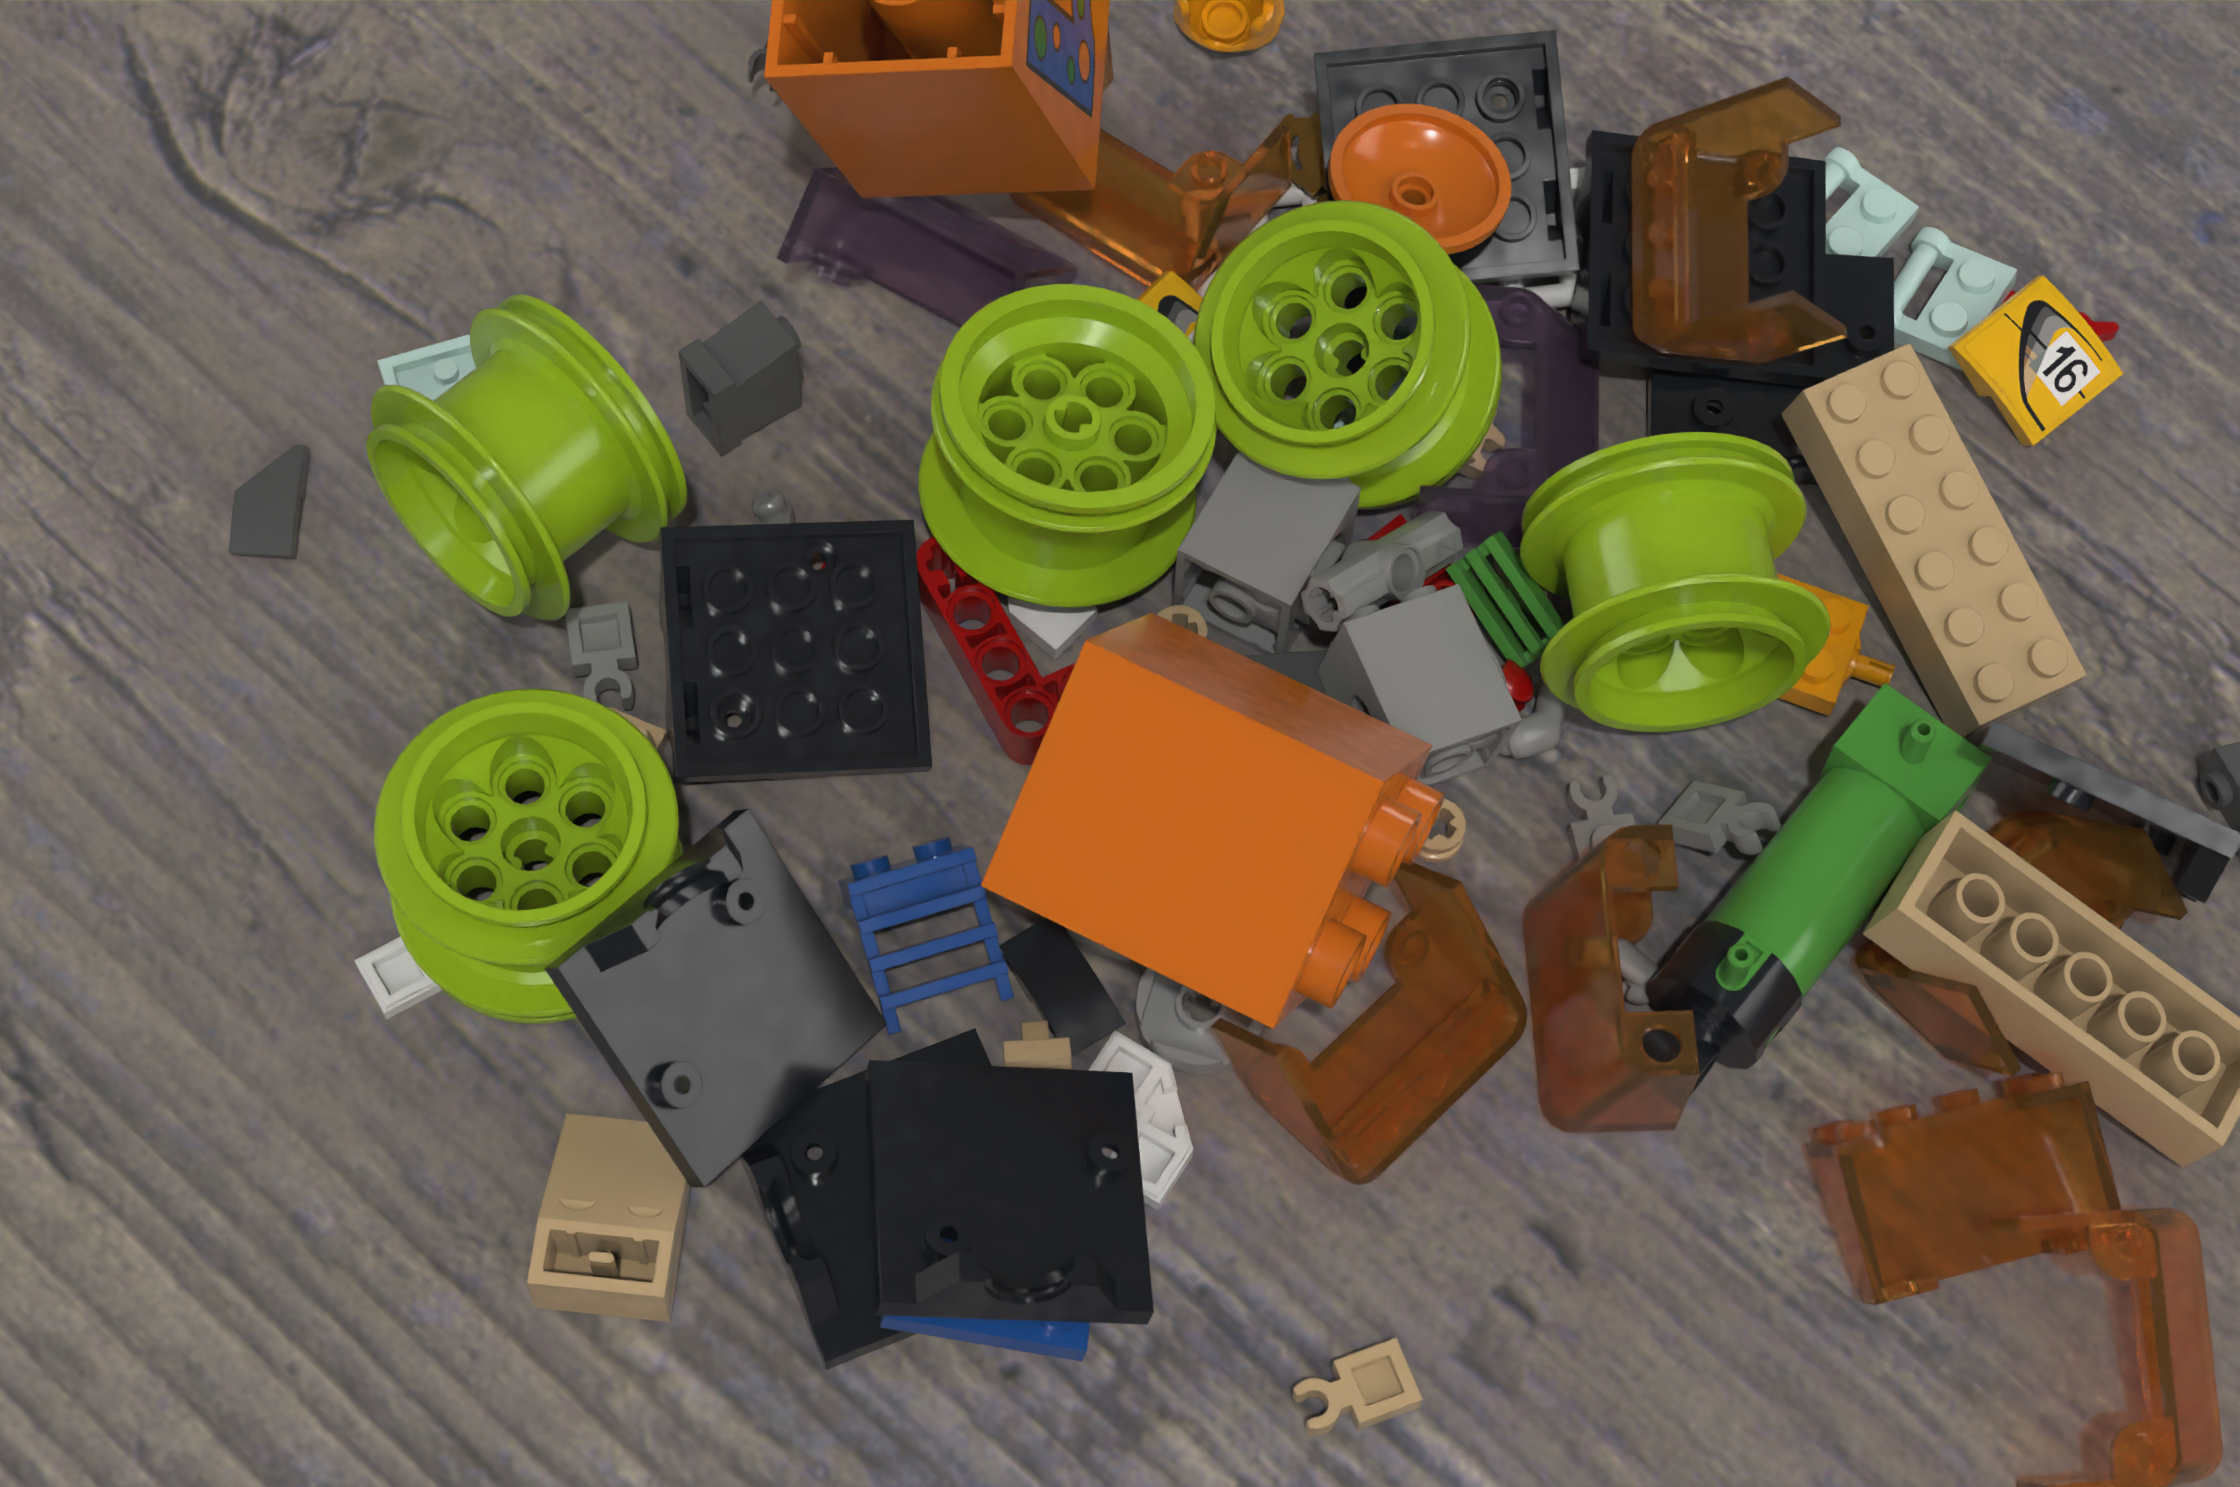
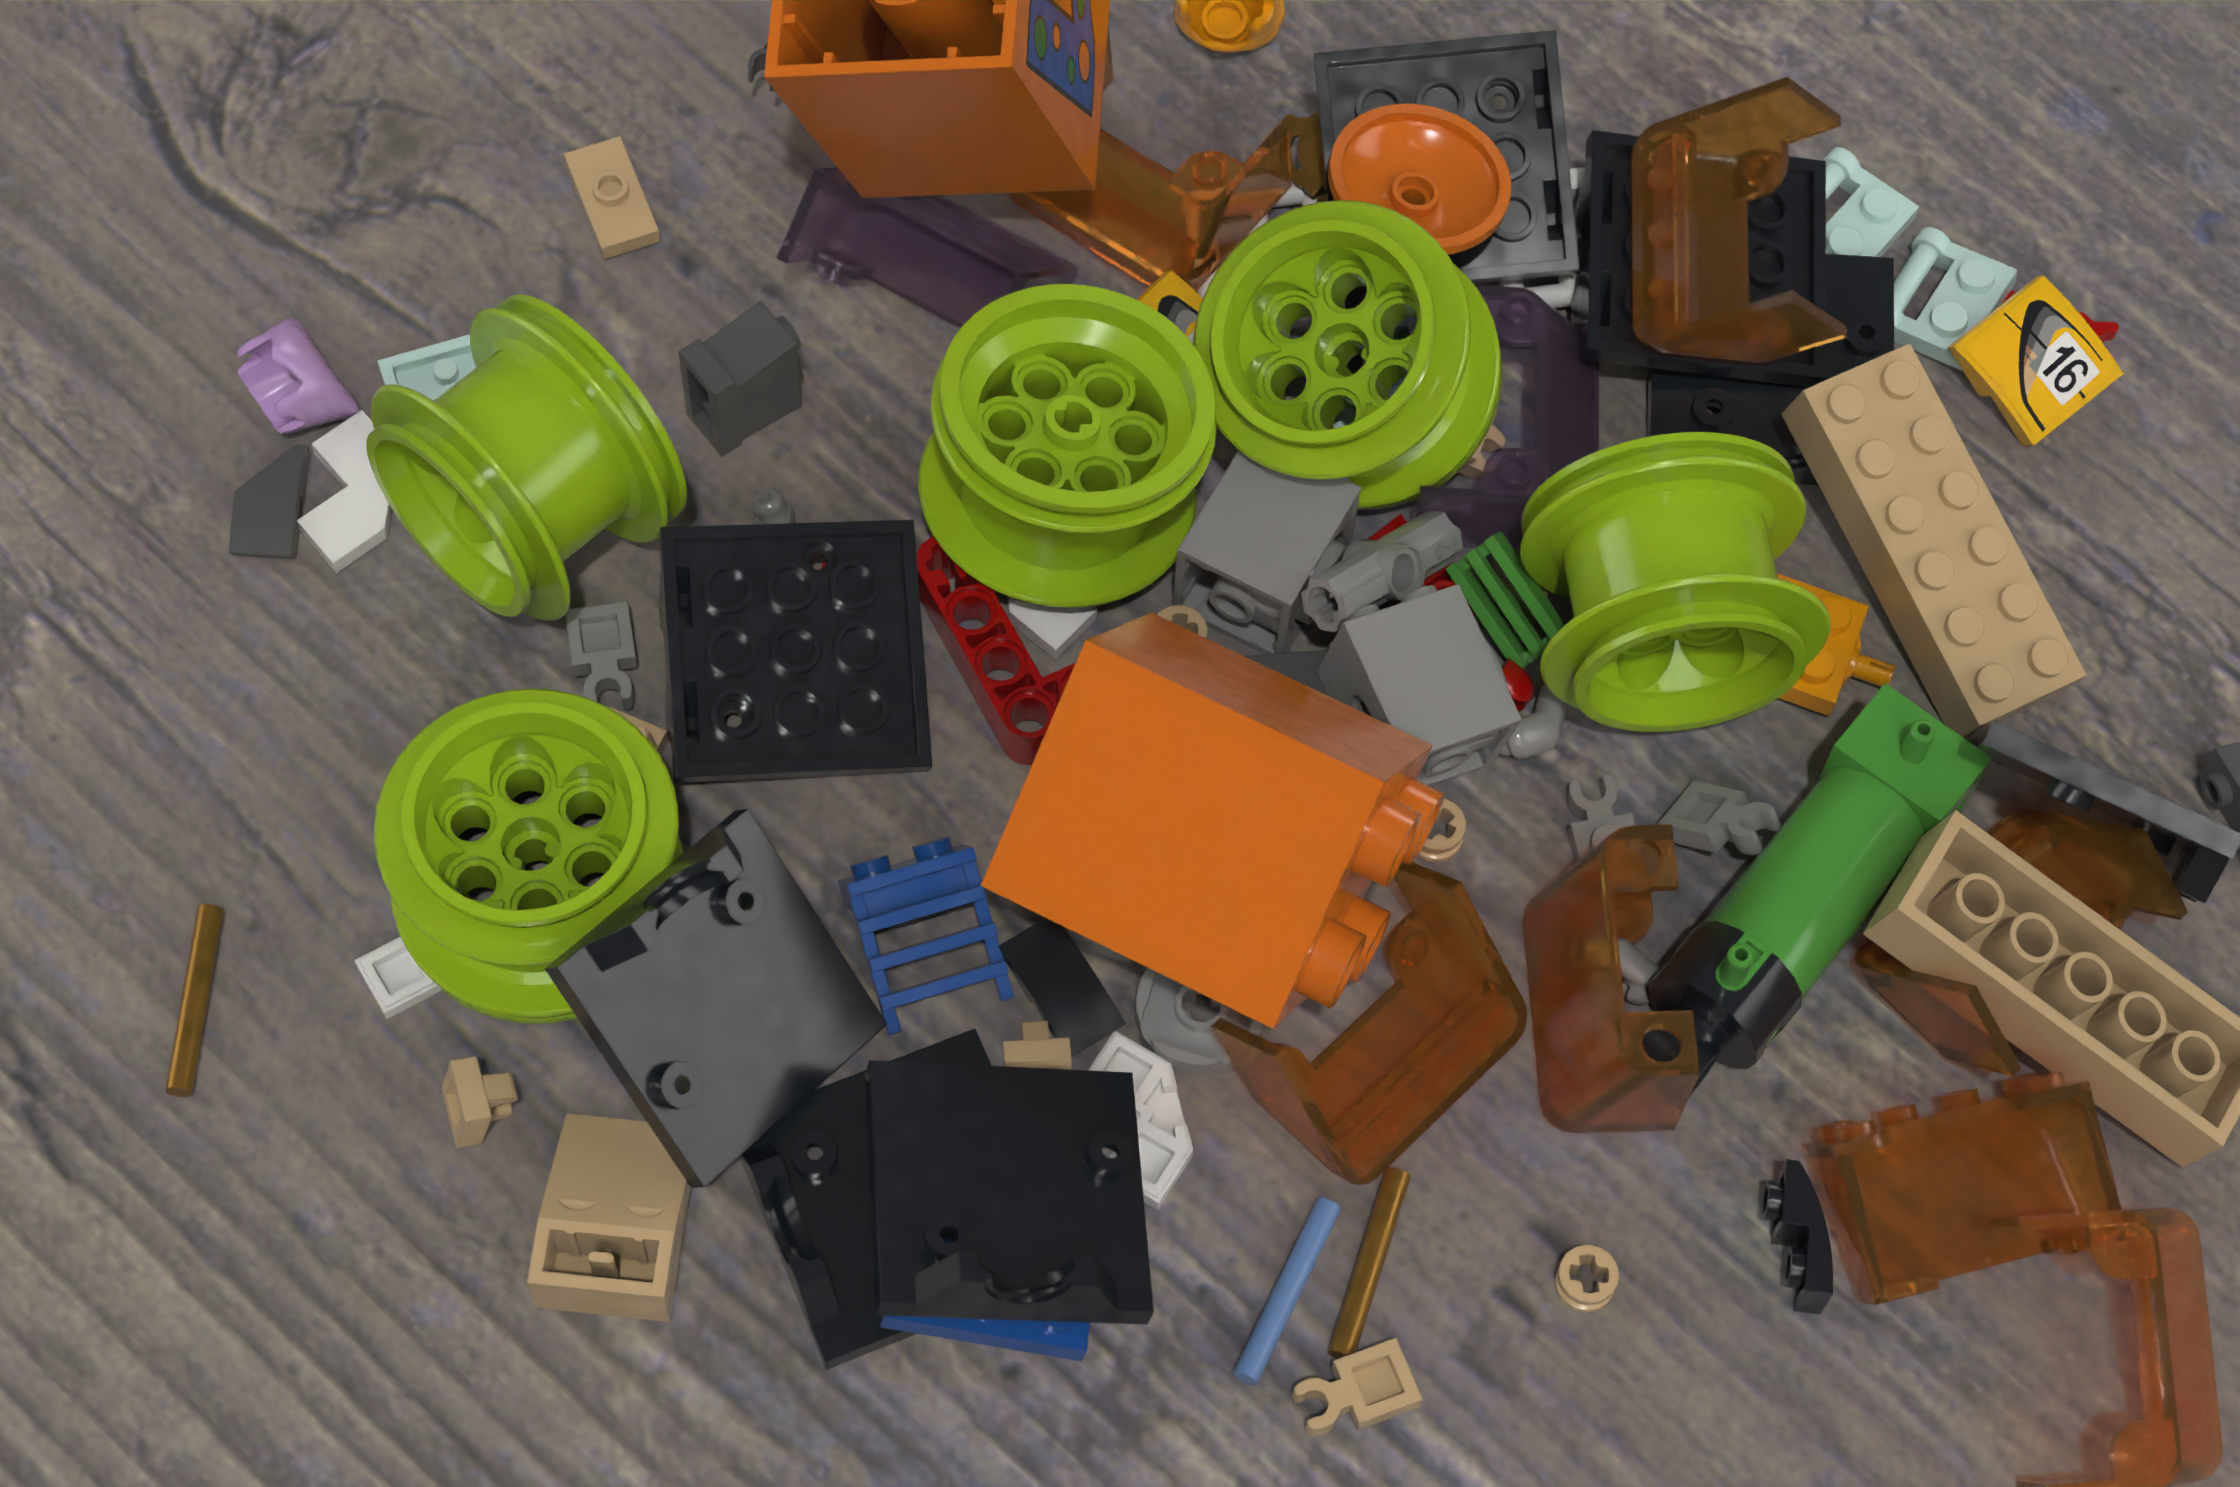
none -> pearl gold bar [165,904,224,1097]
none -> lavender hair [237,317,361,435]
none -> white tile [297,410,391,573]
none -> tan tile [441,1056,518,1148]
none -> tan plate [563,136,660,260]
none -> medium blue bar [1233,1197,1341,1386]
none -> pearl gold bar [1328,1167,1411,1359]
none -> tan bush [1554,1245,1619,1313]
none -> black slope [1762,1159,1833,1315]

